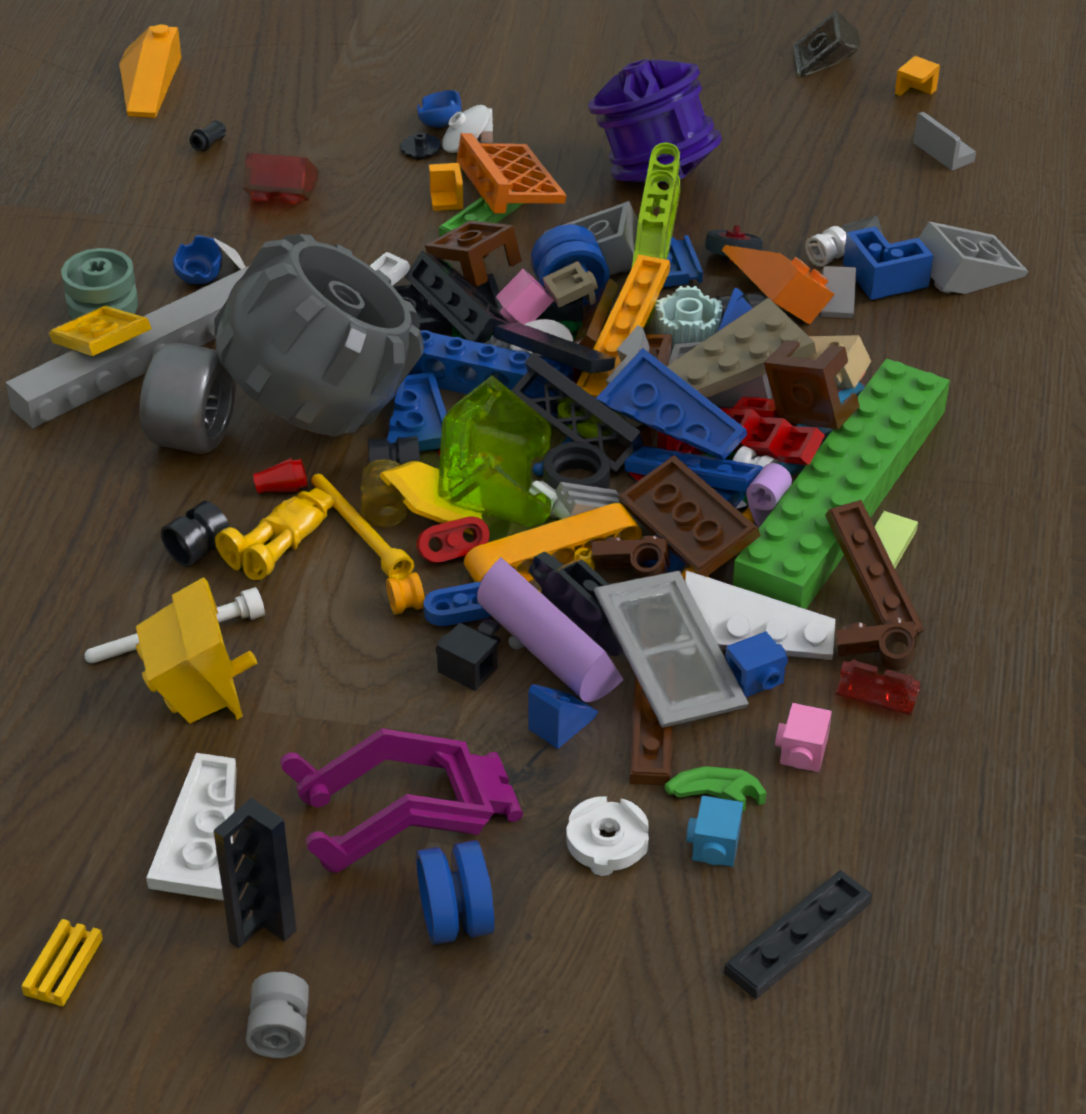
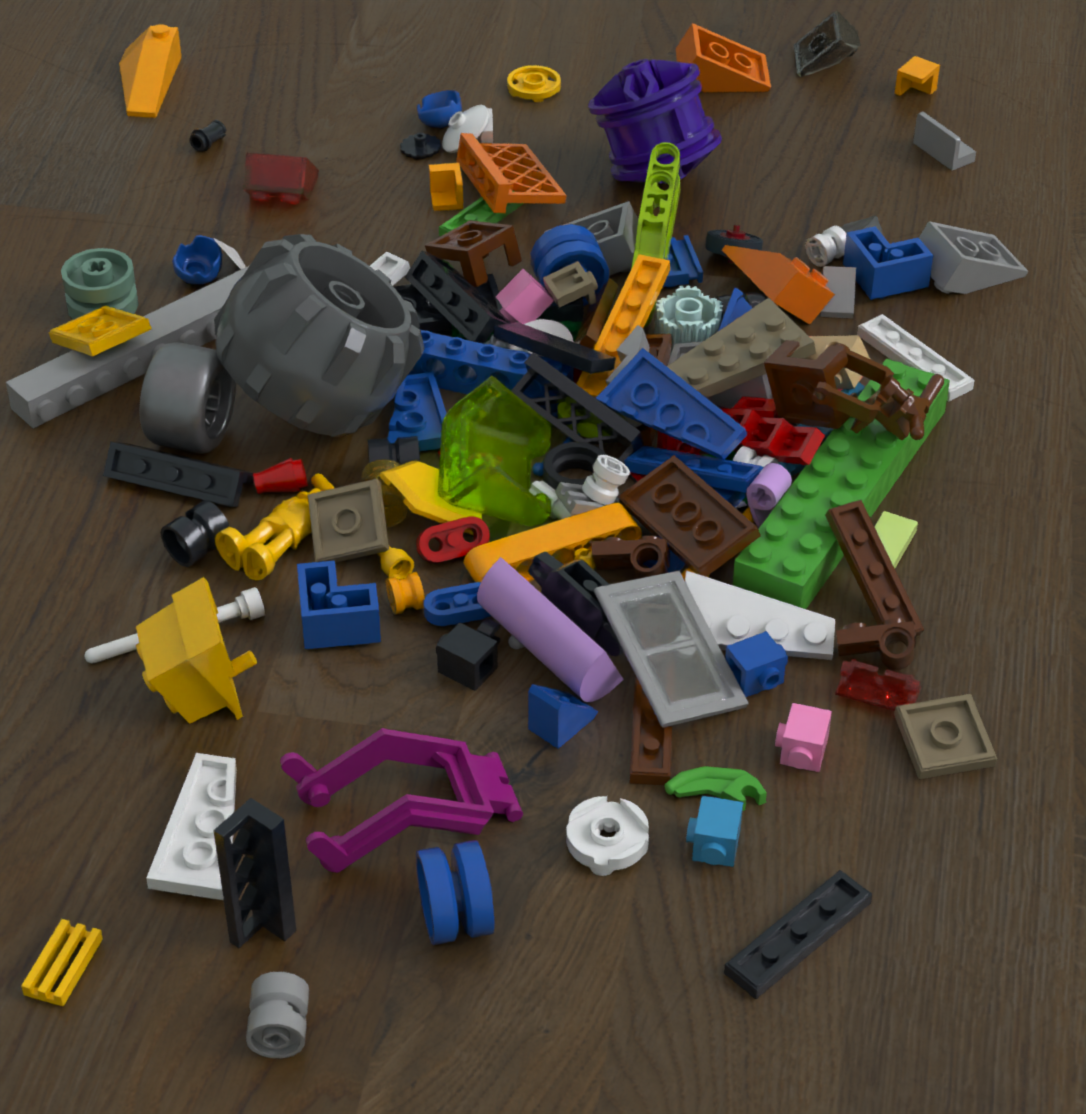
none -> black fence [103,441,254,507]
none -> blue brick [297,560,381,649]
none -> dark tan tile [308,479,389,563]
none -> yellow wheel [507,65,561,102]
none -> white wheel [582,455,630,505]
none -> orange slope [675,23,771,92]
none -> reddish brown piece [811,343,944,440]
none -> white tile [857,314,975,402]
none -> dark tan tile [894,694,997,779]

